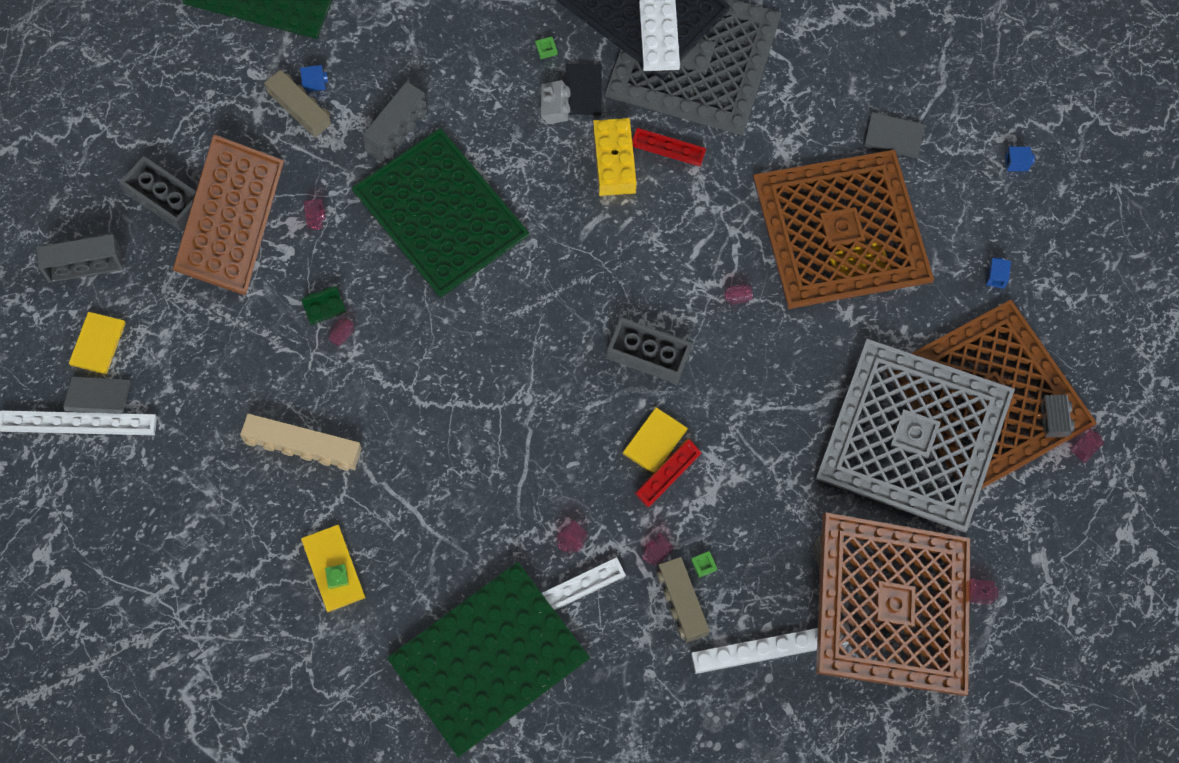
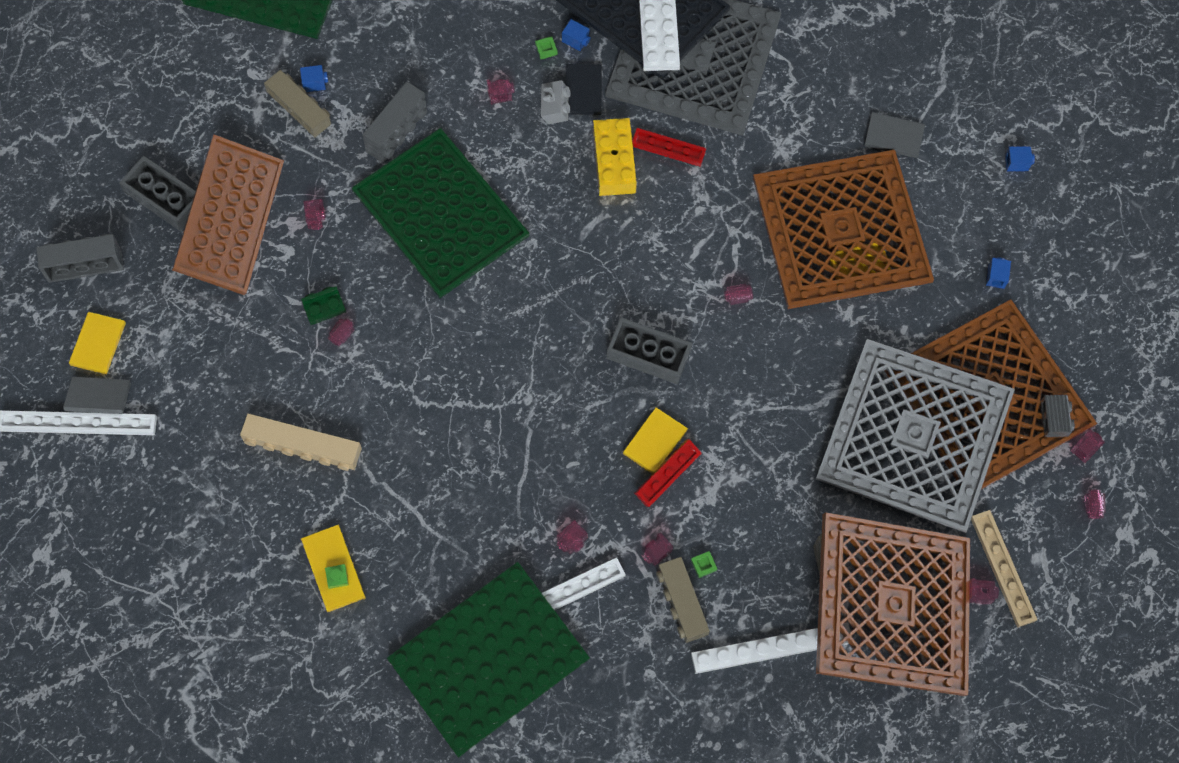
none -> clear pink brick [487,79,515,105]
none -> blue brick [562,19,591,51]
none -> tan plate [971,510,1037,628]
none -> clear pink brick [1085,489,1106,519]

